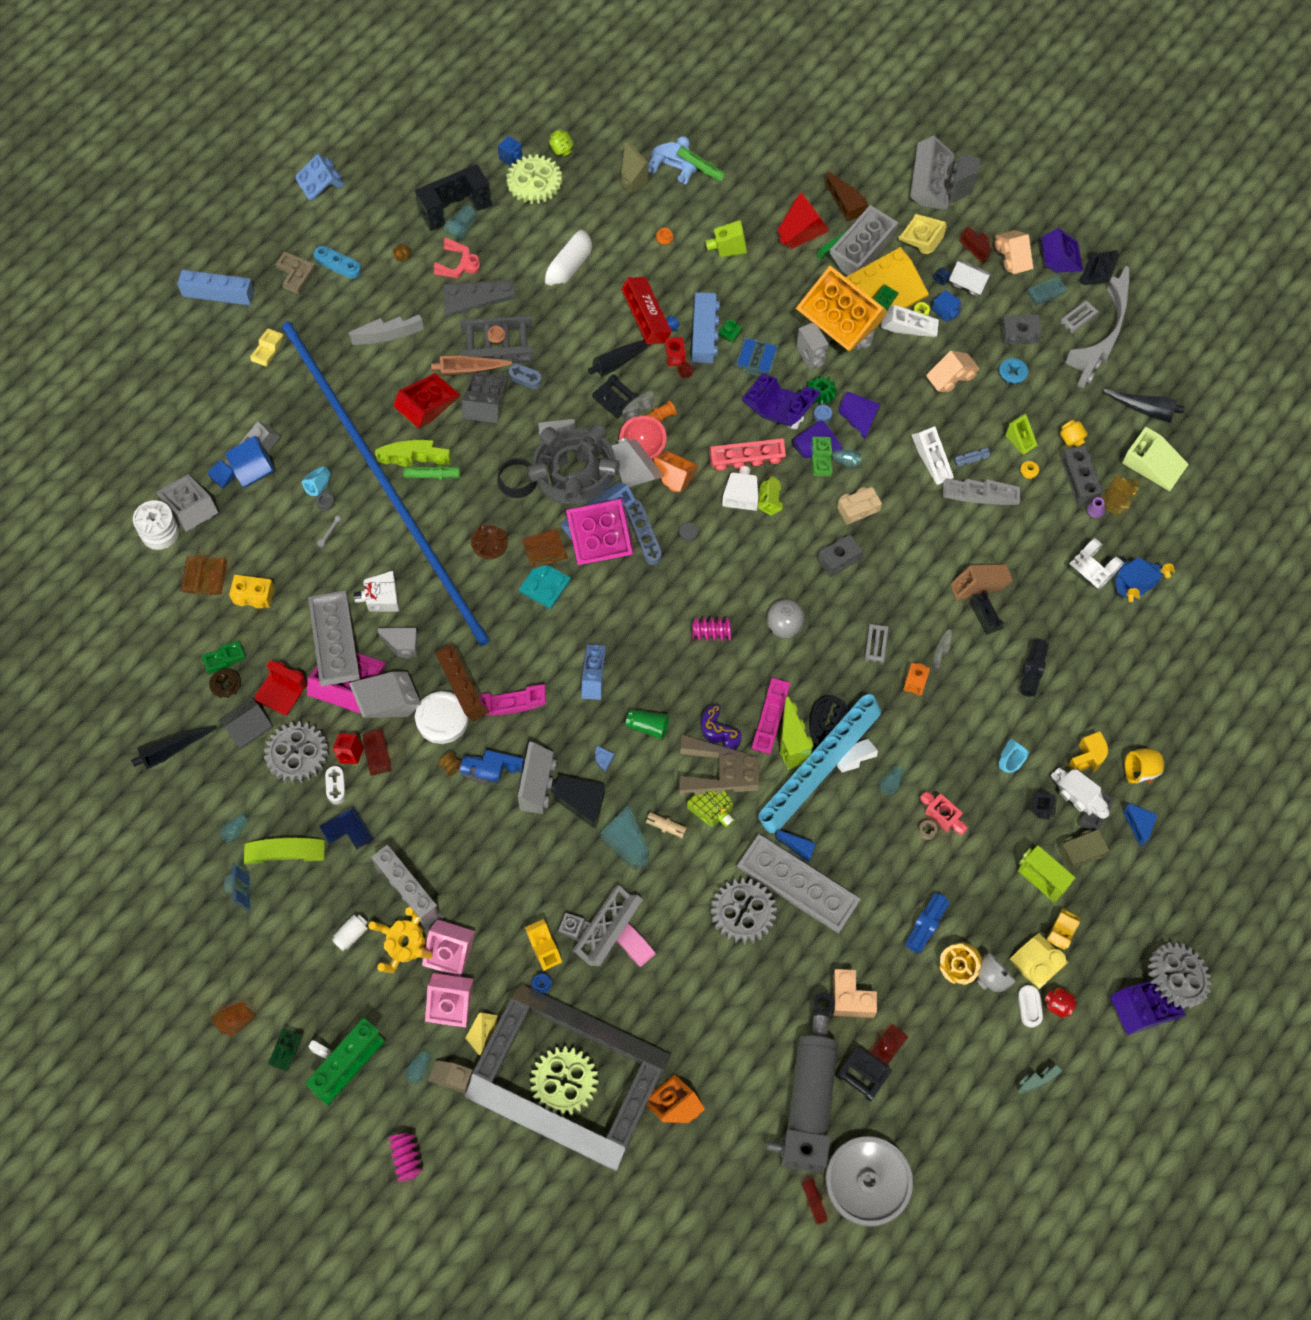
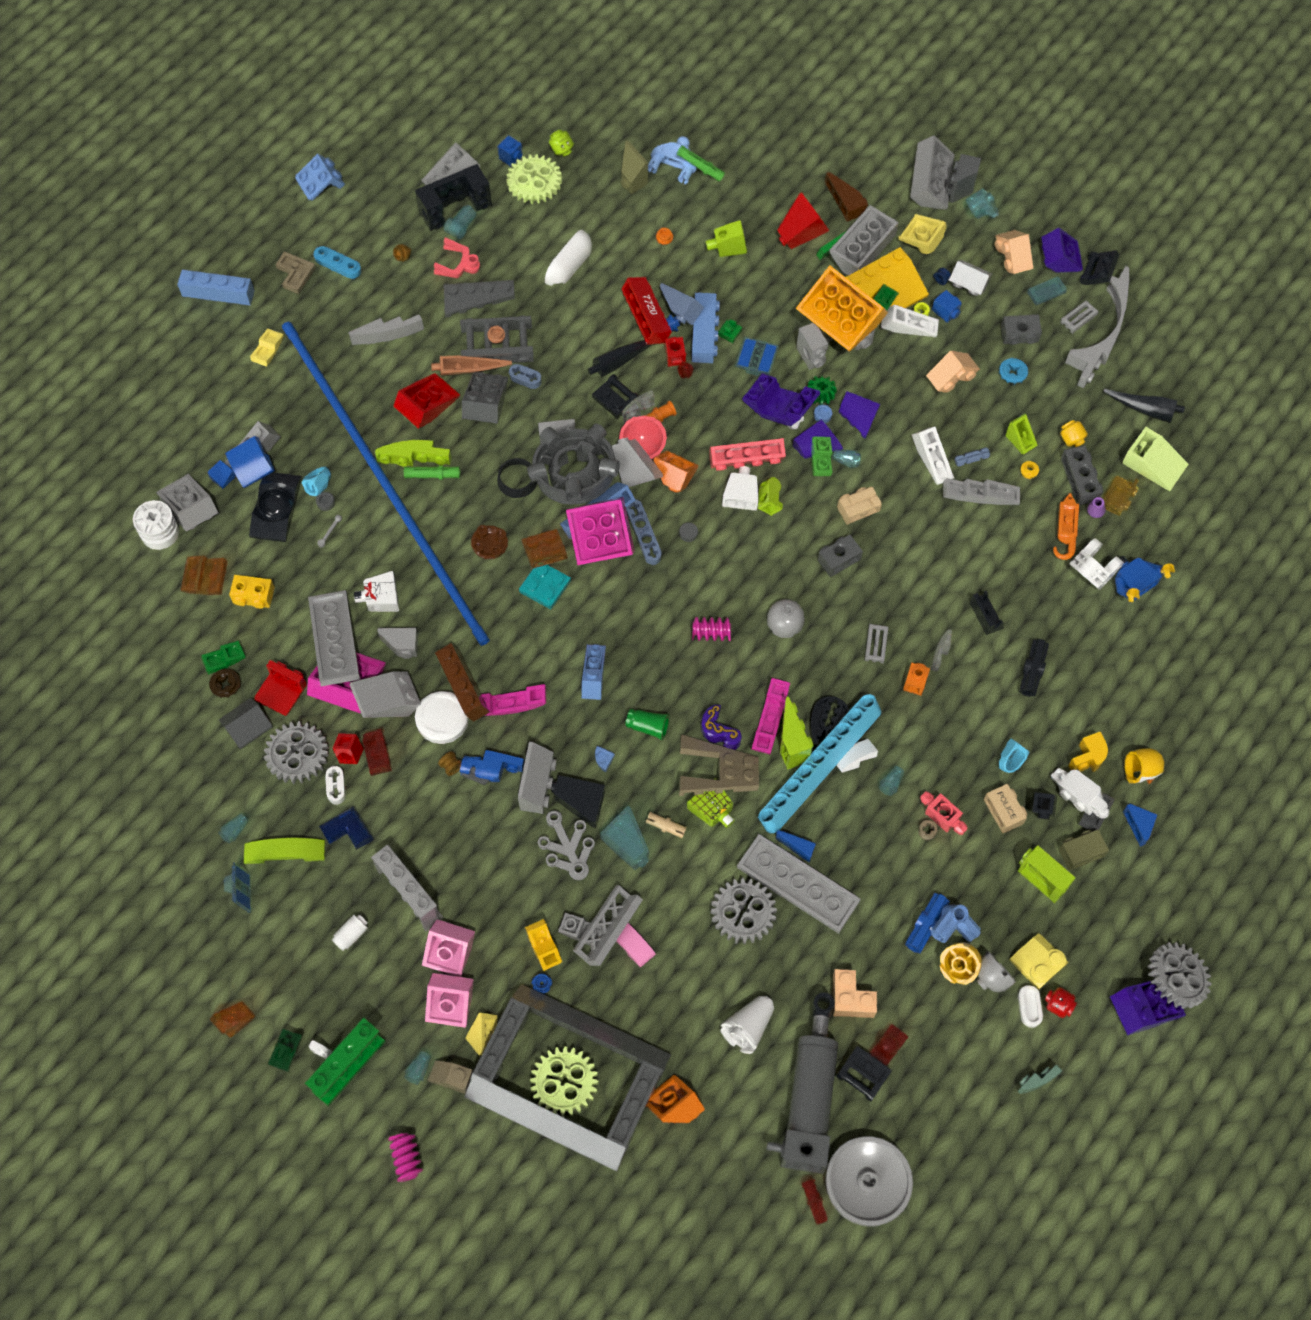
black piece [131,726,216,769] -> none
yellow plate [369,907,433,973] -> none
medium nougat slope [951,564,1013,600] -> none
clear red tile [959,227,992,263] -> none
yellow brick [1046,908,1081,950] -> none
none -> black slope [249,472,302,542]
none -> light grey slope [421,142,480,185]
none -> light grey plant [538,810,595,880]
none -> sand blue slope [660,283,704,325]
none -> white cone [721,996,774,1054]
none -> medium blue piece [931,905,981,943]
none -> clear light blue brick [965,188,999,219]
none -> tan brick [984,784,1027,833]
none -> orange plate [1053,493,1079,560]

